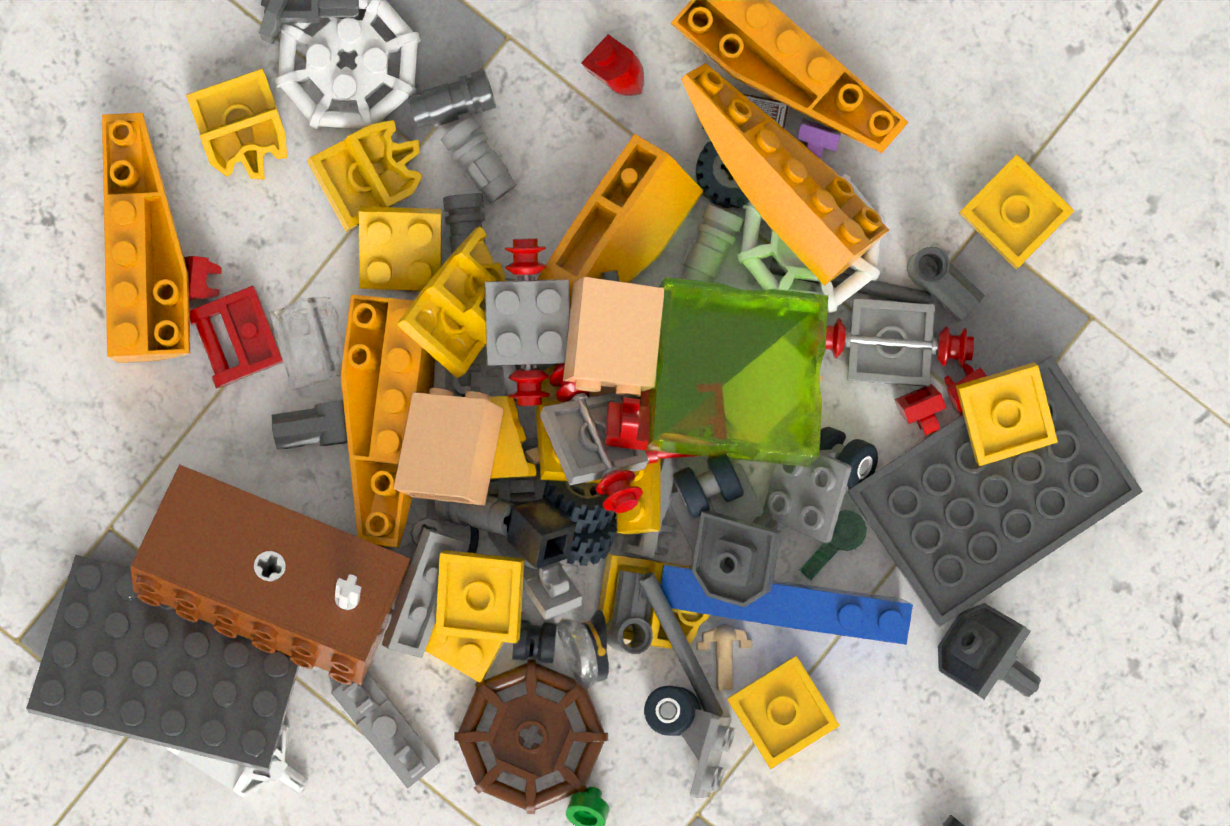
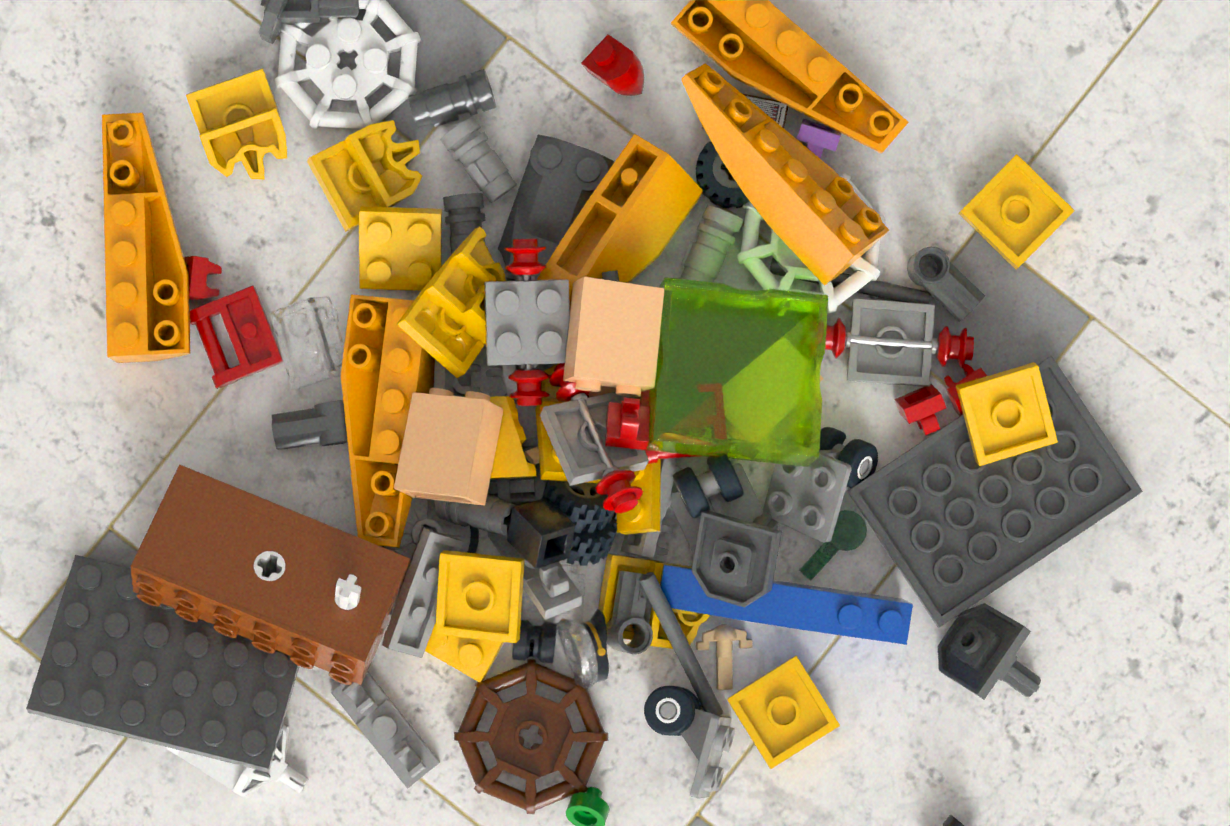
none -> dark grey slope [498,134,614,280]

